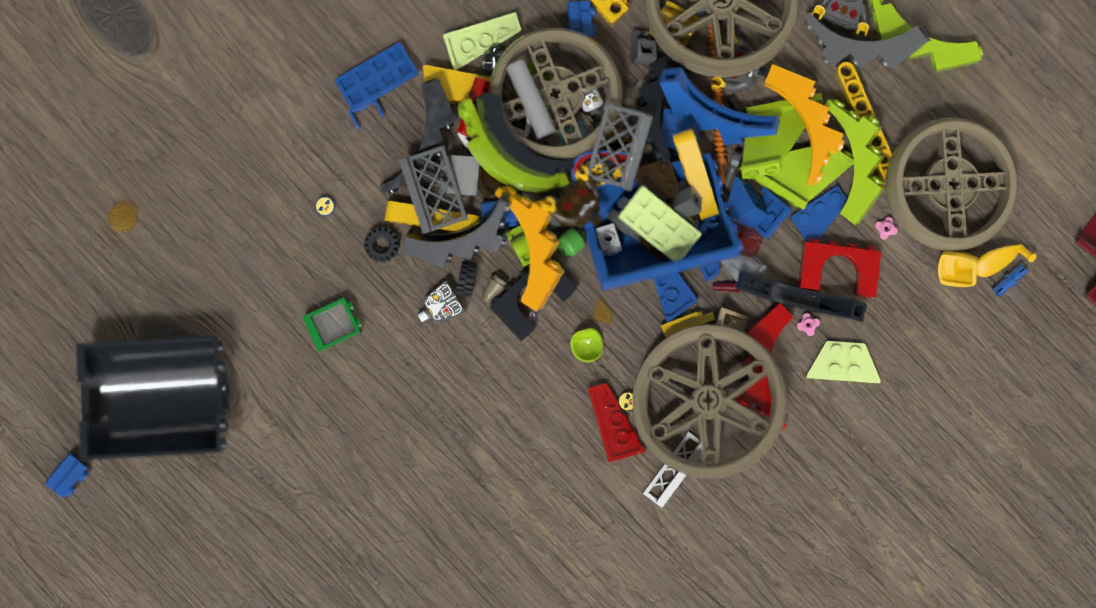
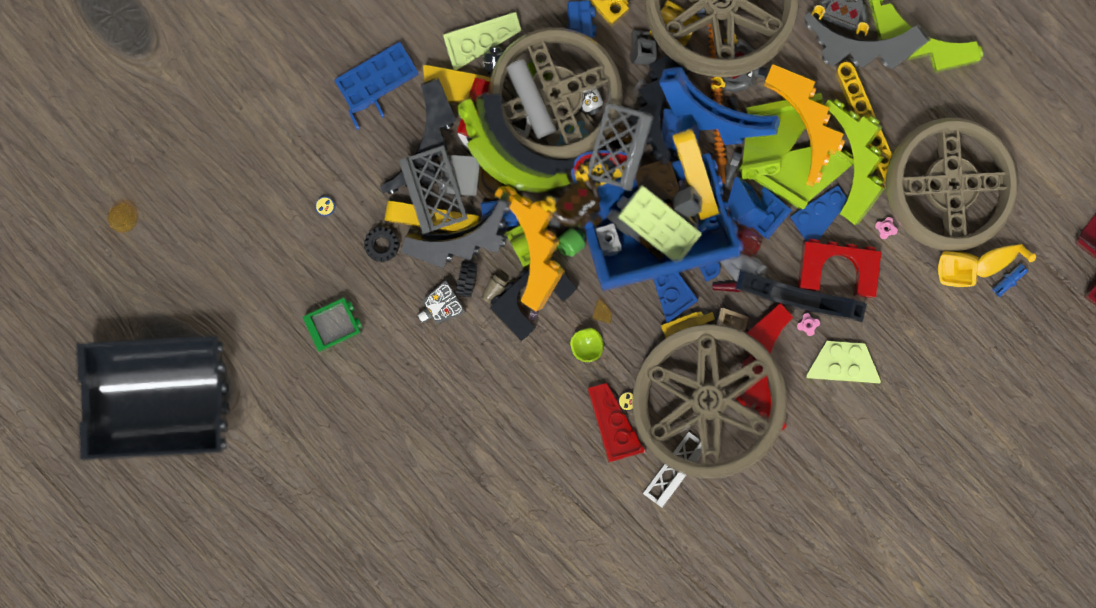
blue brick [45,453,89,498] -> none

